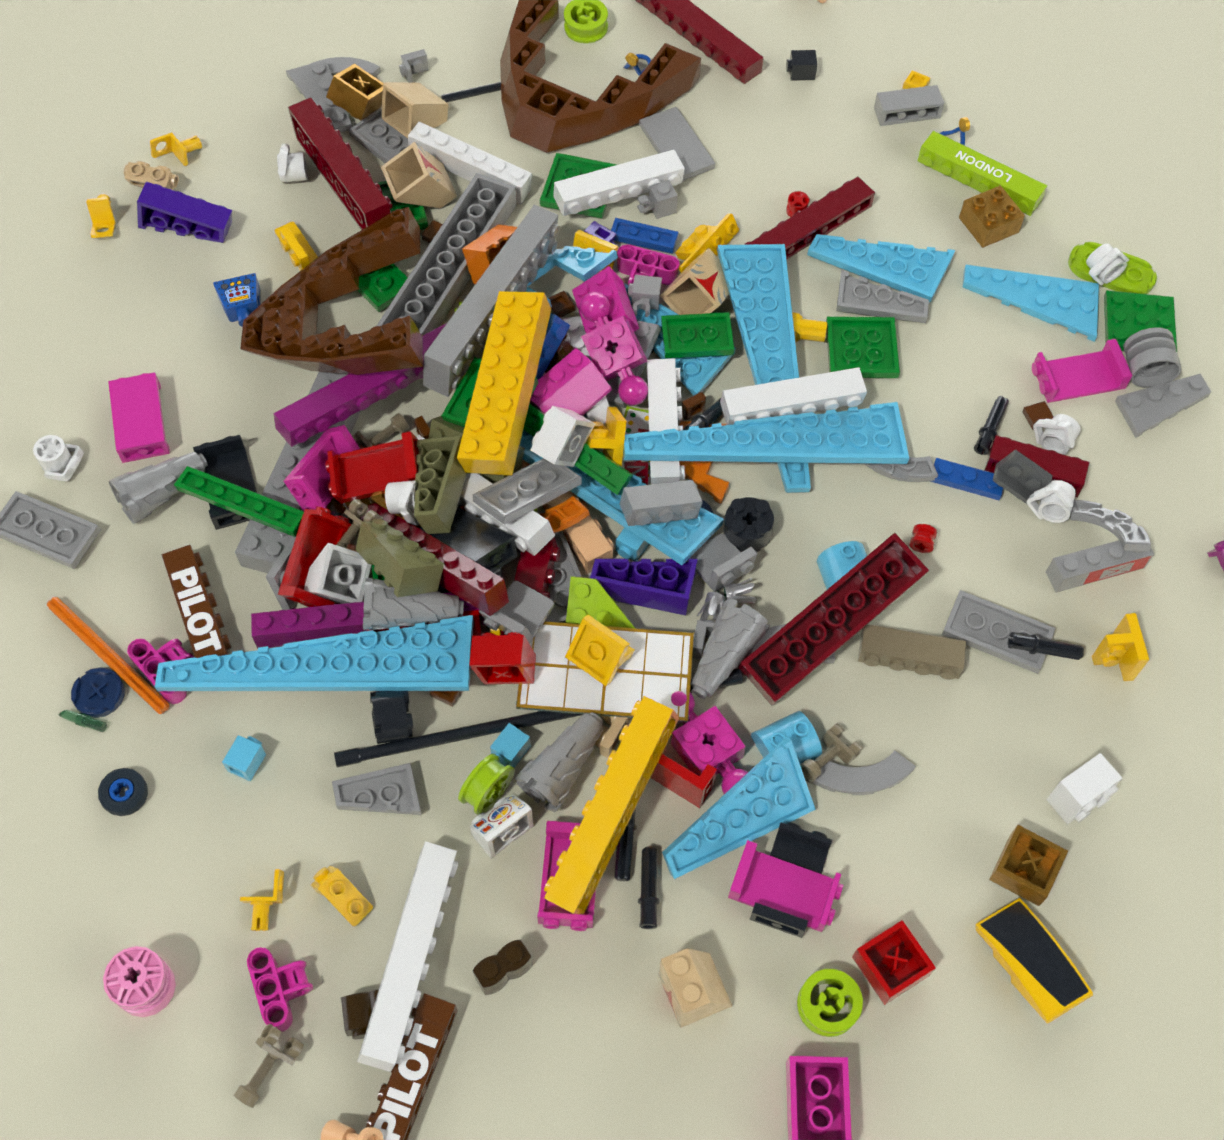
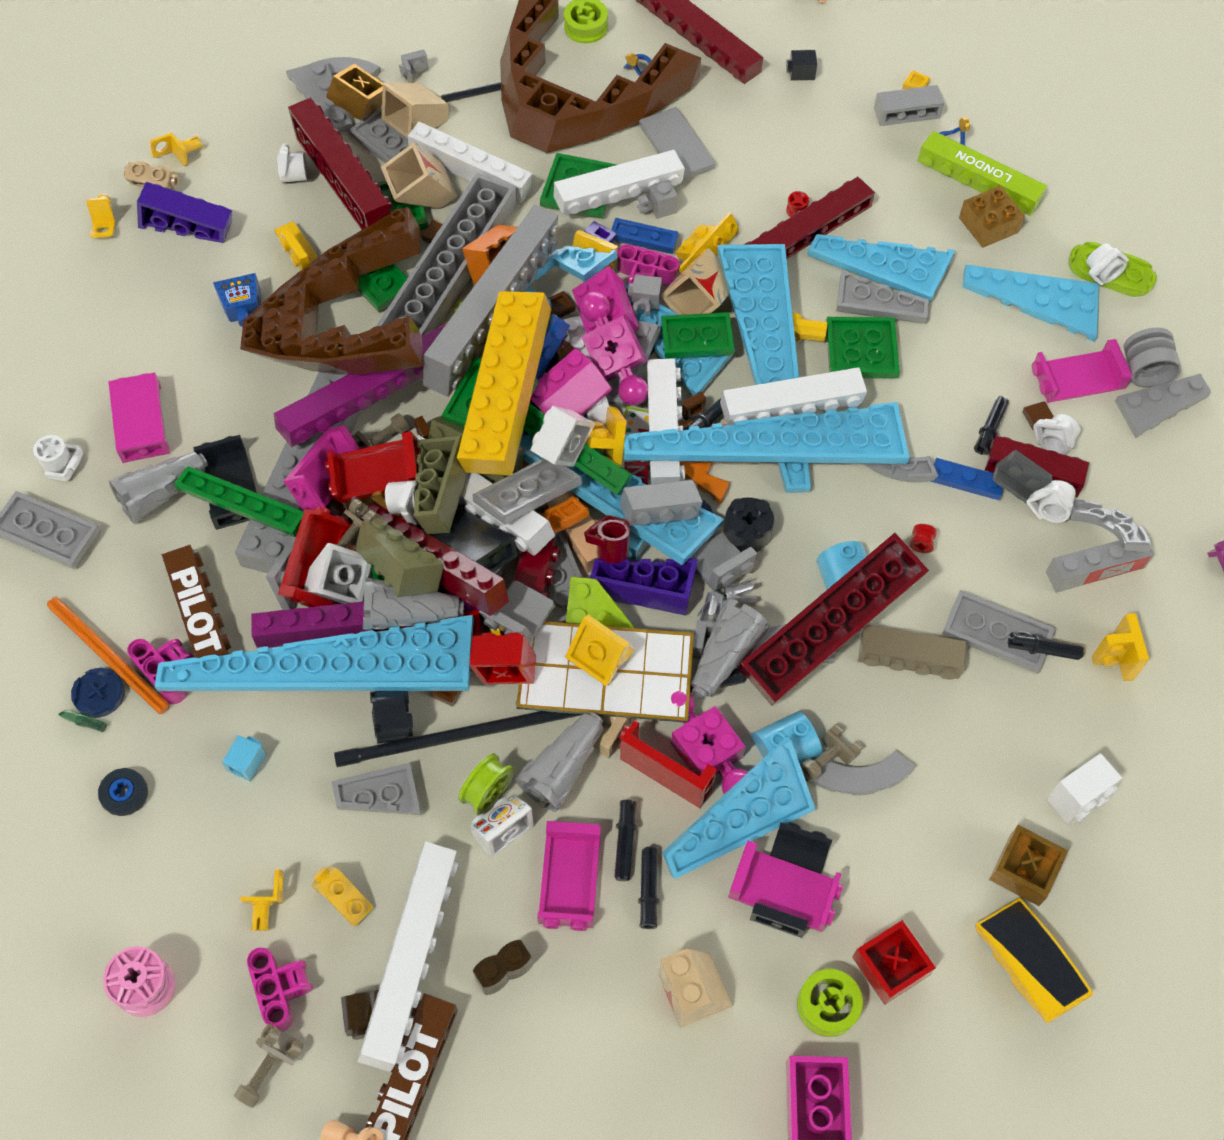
medium azure brick [490,723,531,768] -> none
yellow brick [544,696,679,915] -> none
green plate [1104,290,1177,352] -> none
none -> dark red piece [584,515,630,564]

